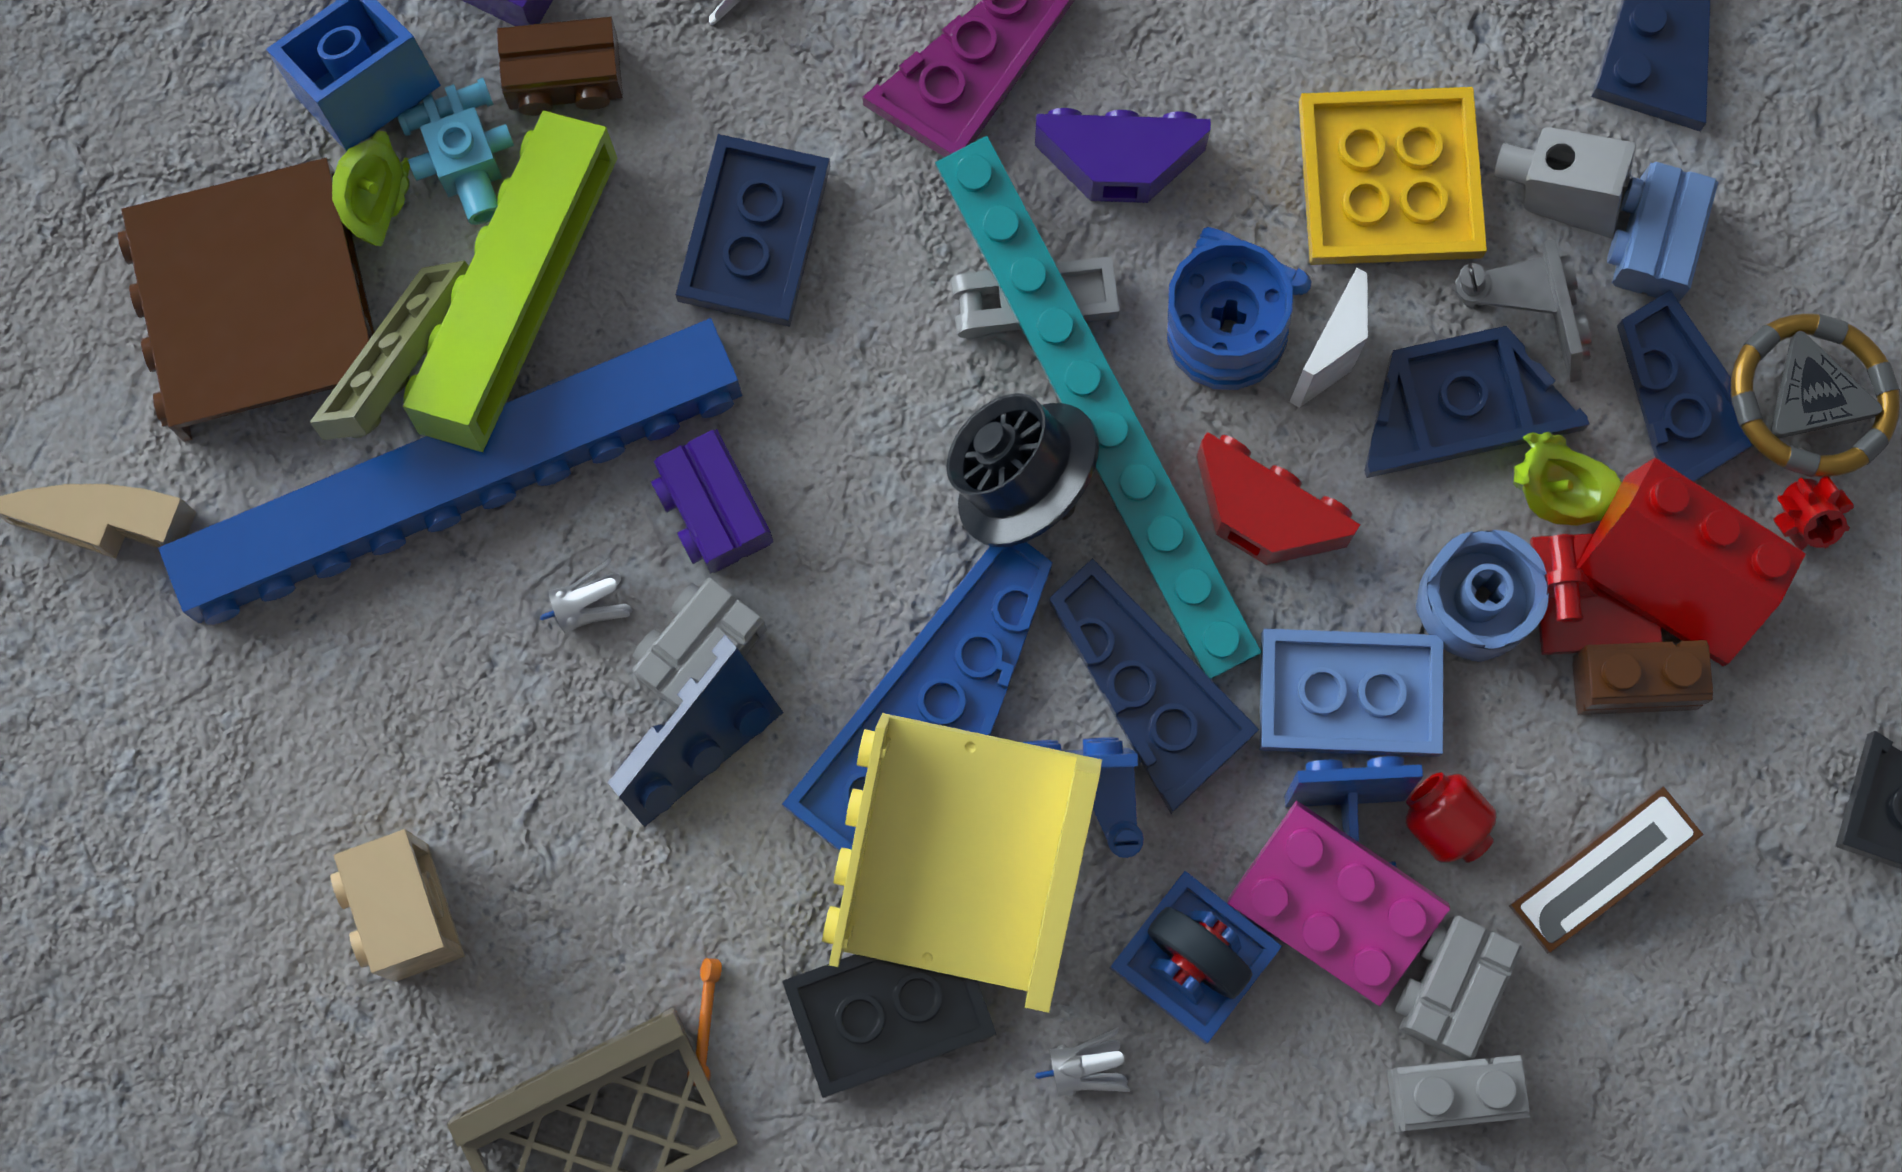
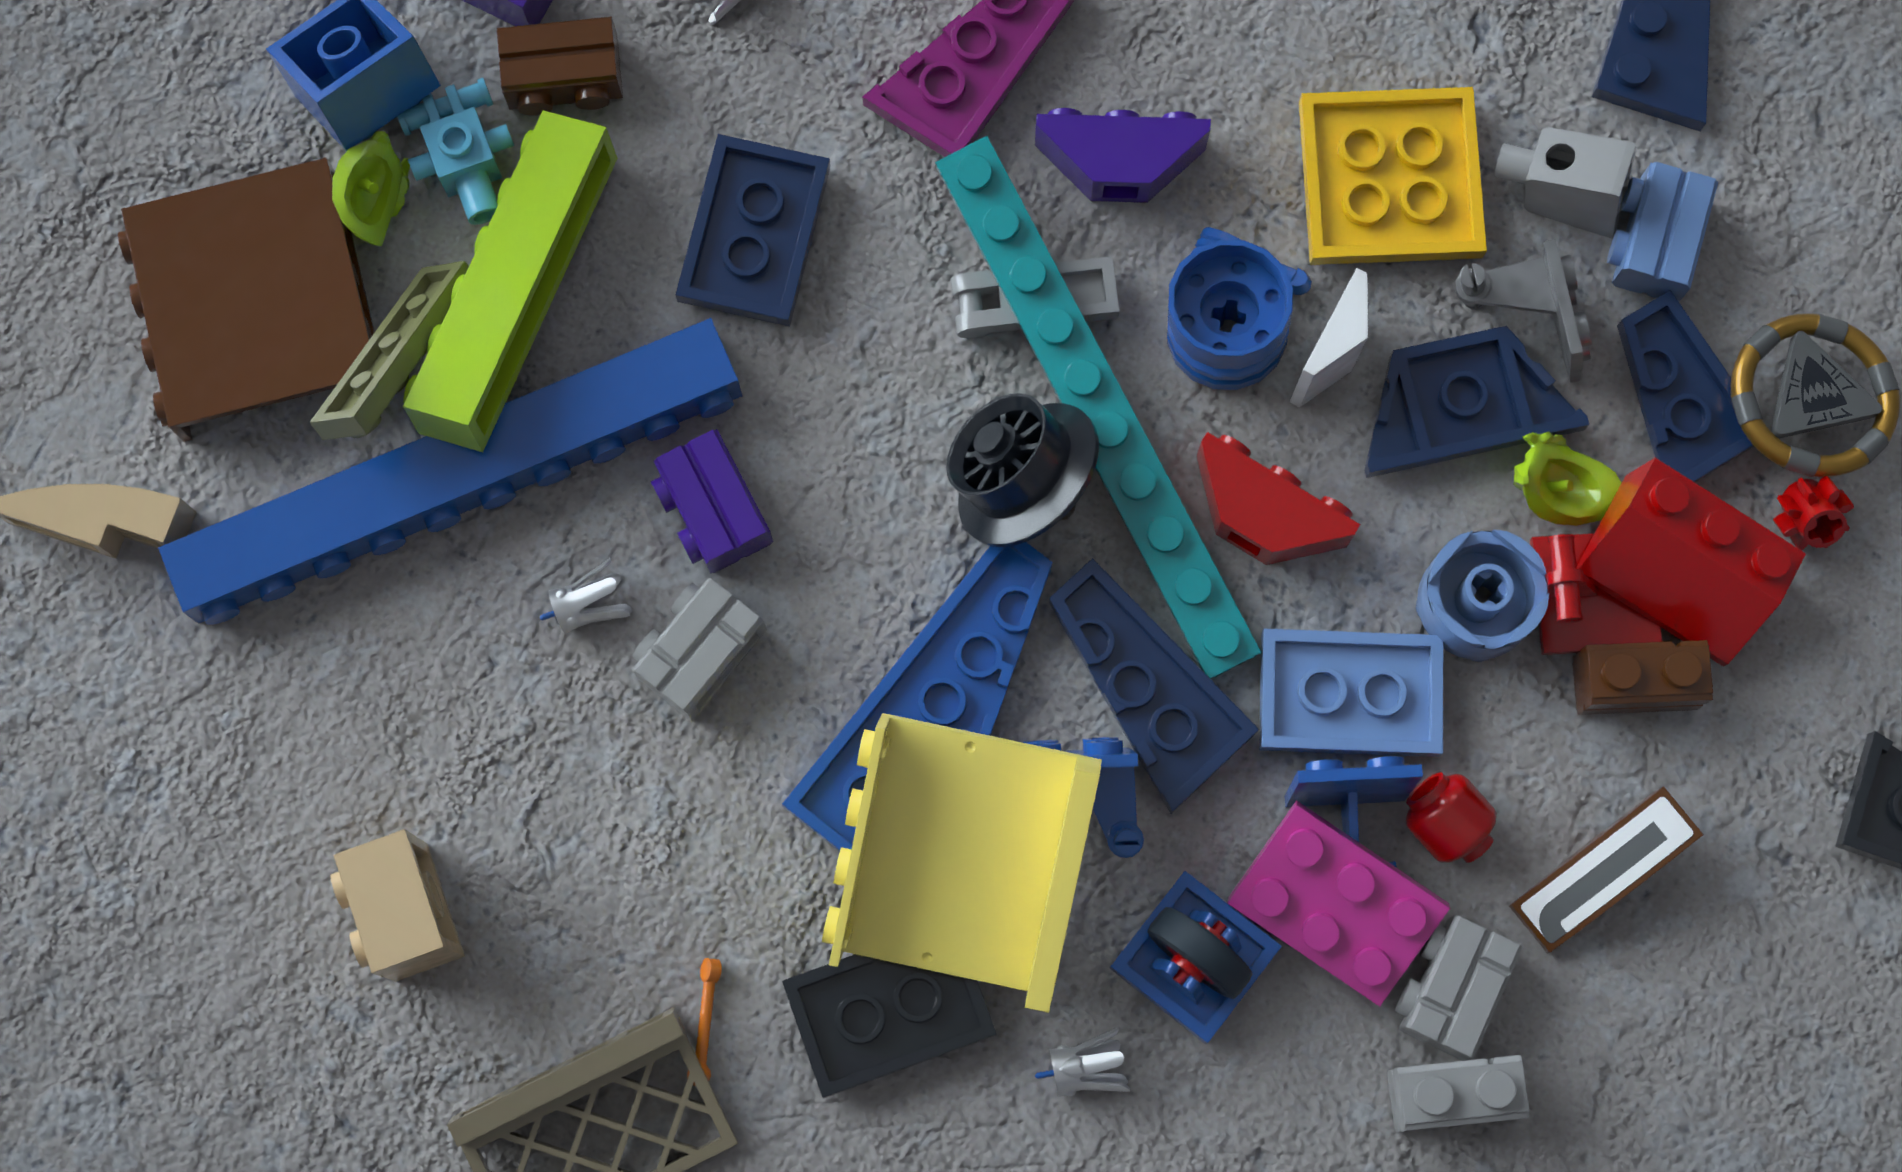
dark blue wing [608,635,784,827] -> none

